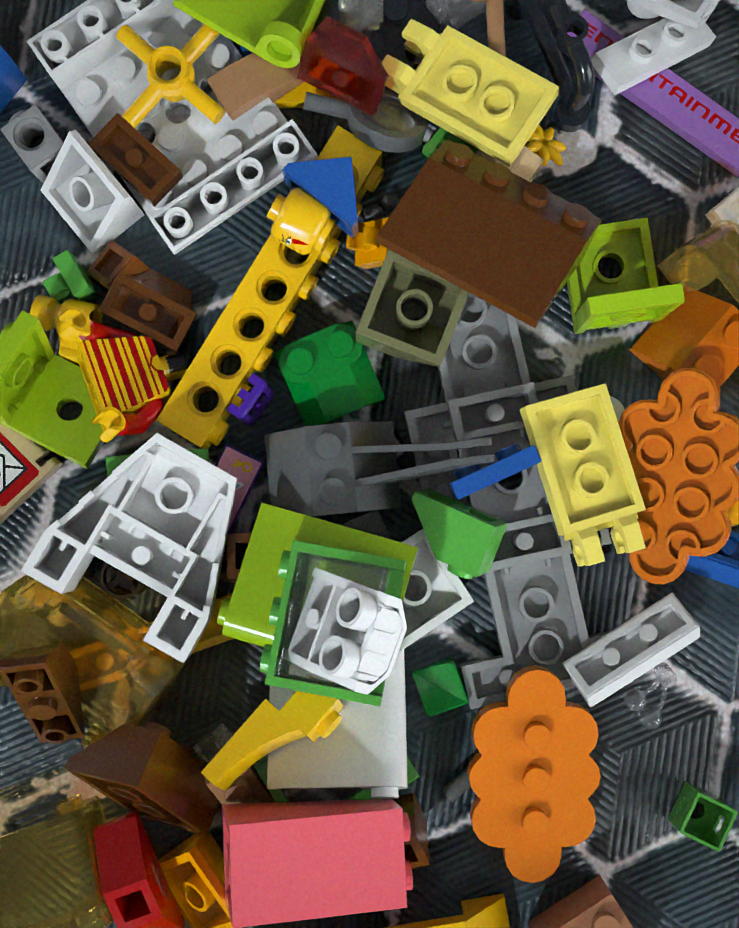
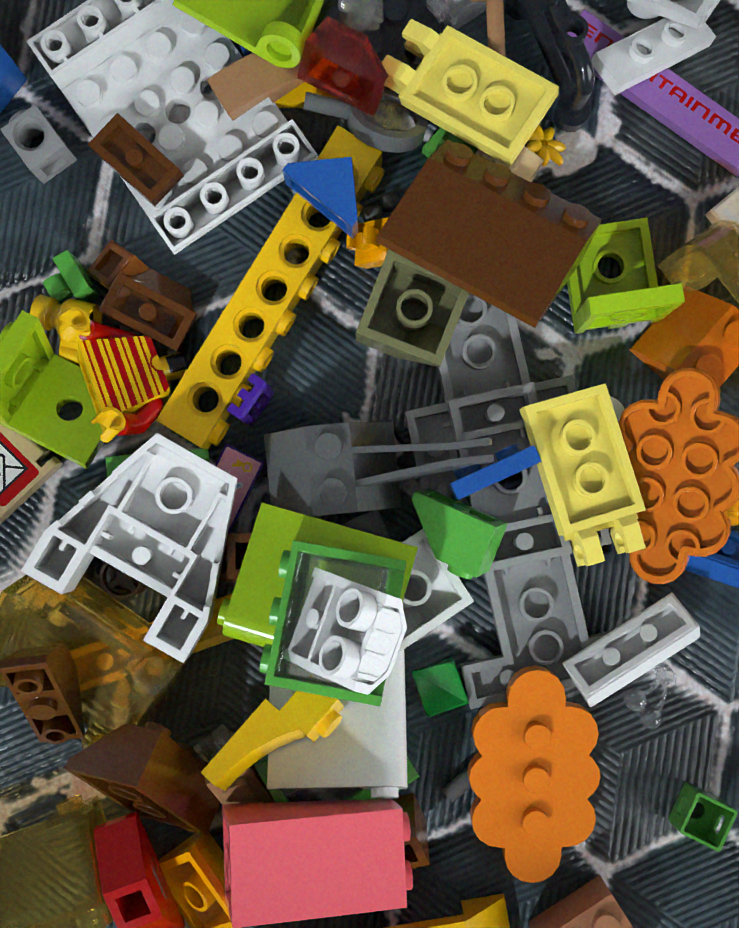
white slope [41,130,144,254] -> none
yellow bar [116,24,226,128] -> none
yellow head [266,187,336,255] -> none
green slope [274,320,386,426] -> none

